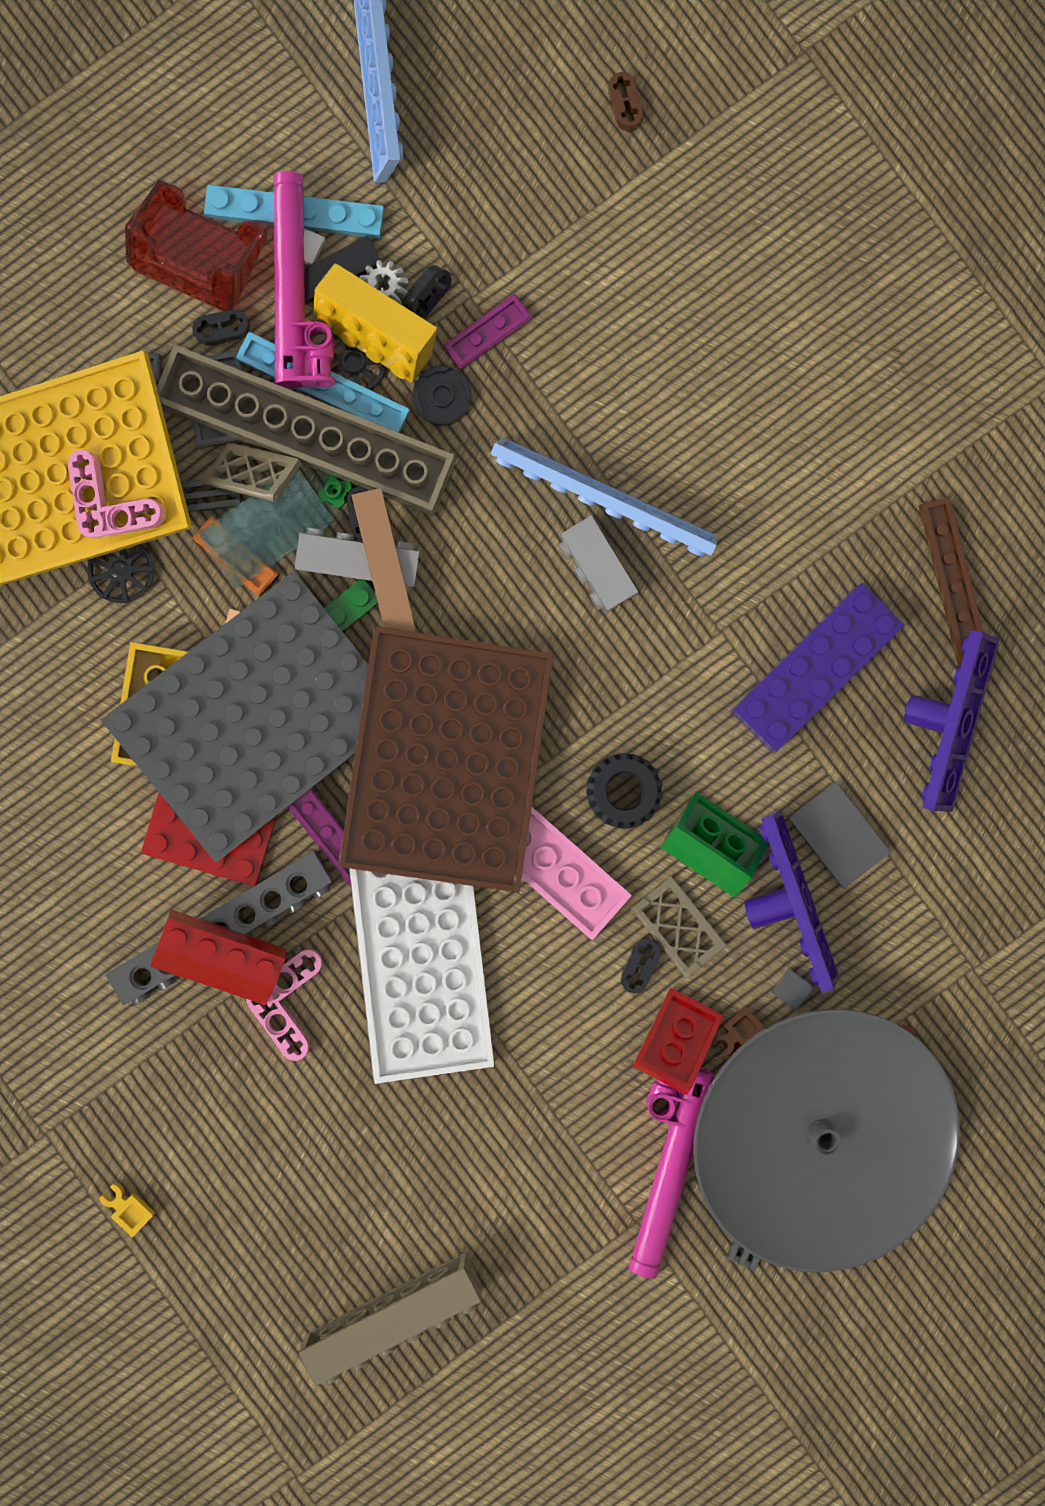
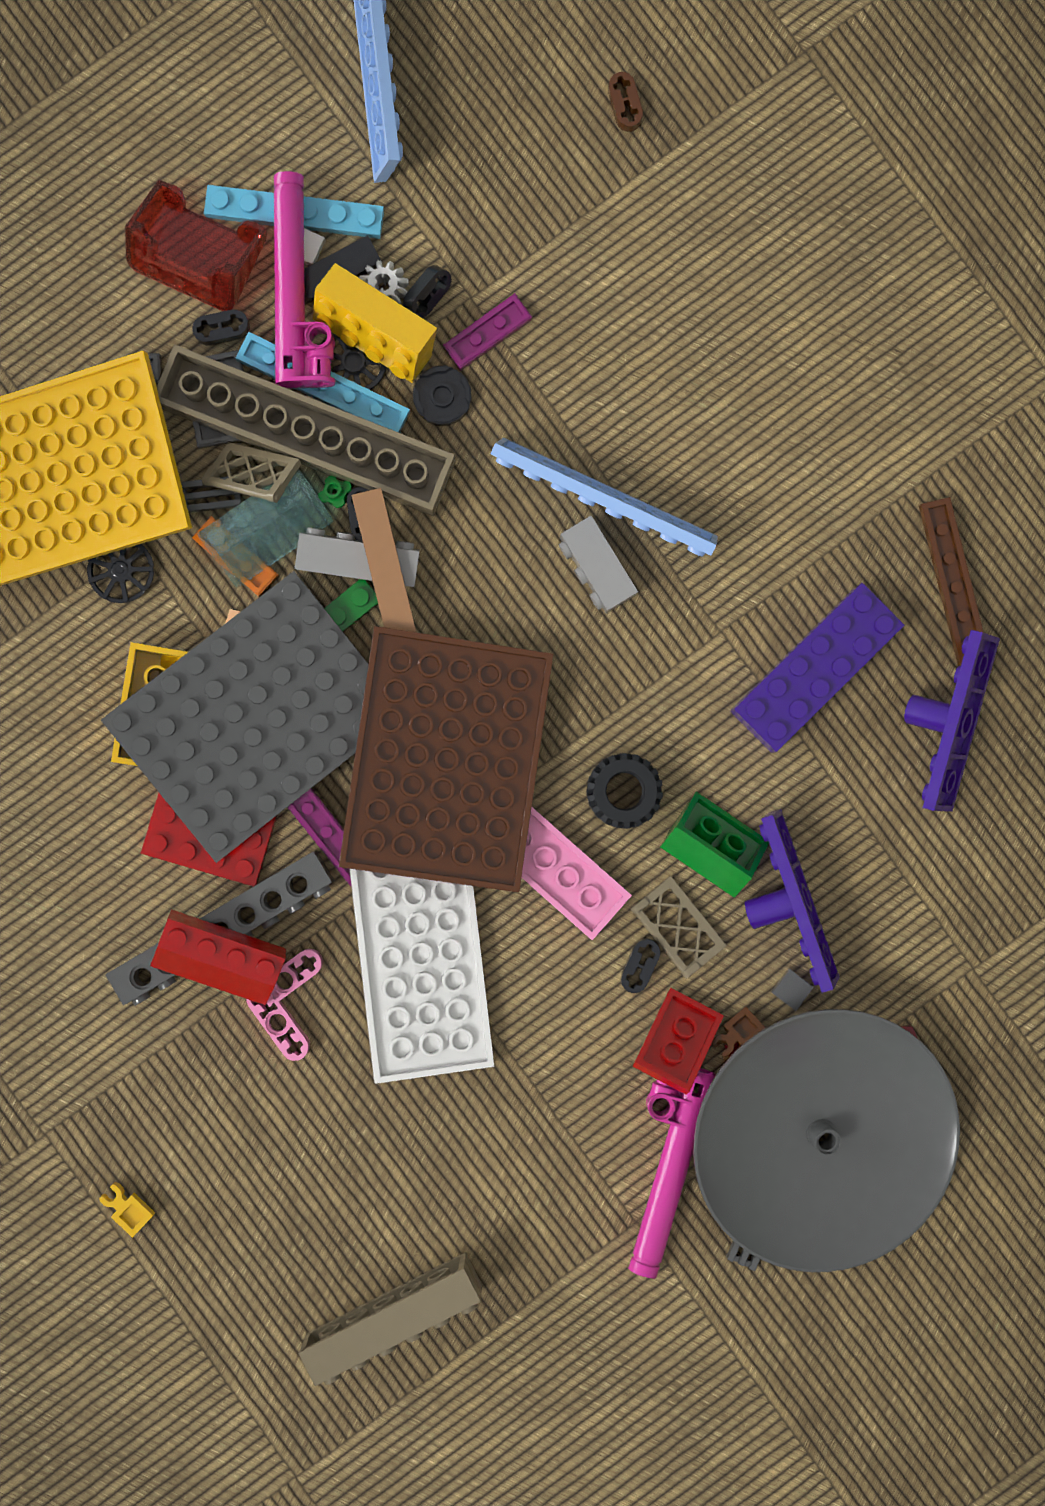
bright pink beam [68,450,166,539] -> none
dark grey tile [788,782,891,889] -> none

